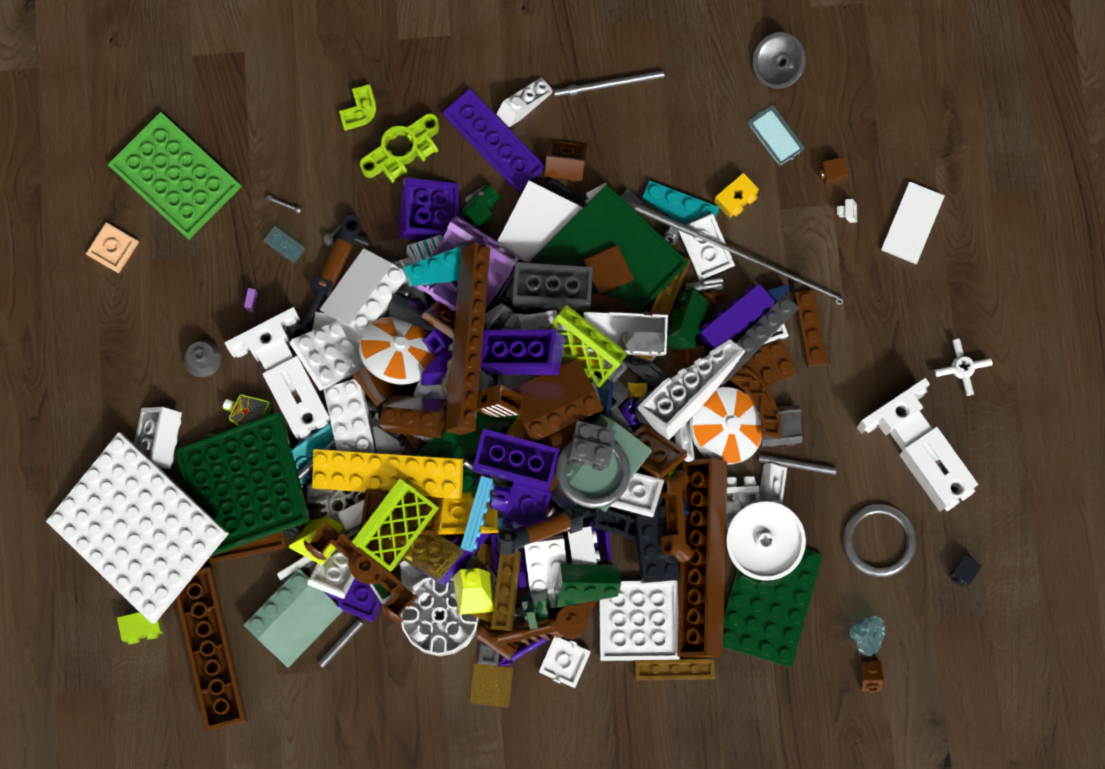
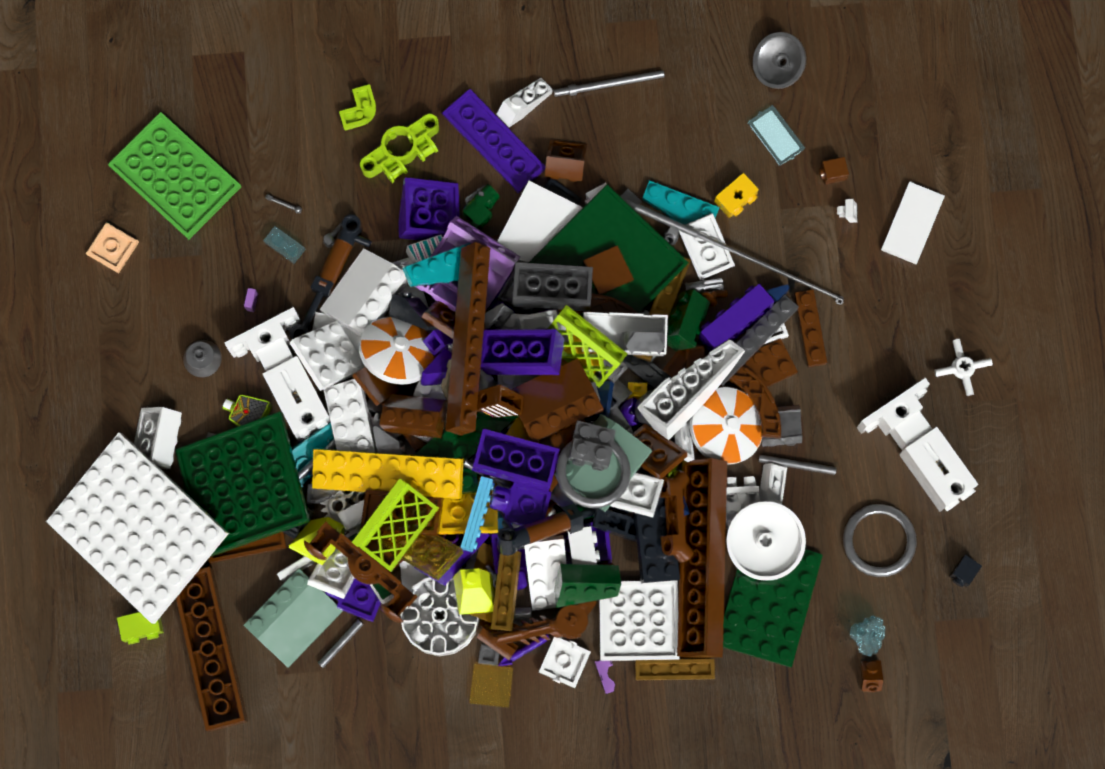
dark green brick [522,589,551,629] -> none
none -> medium lavender piece [595,661,615,694]

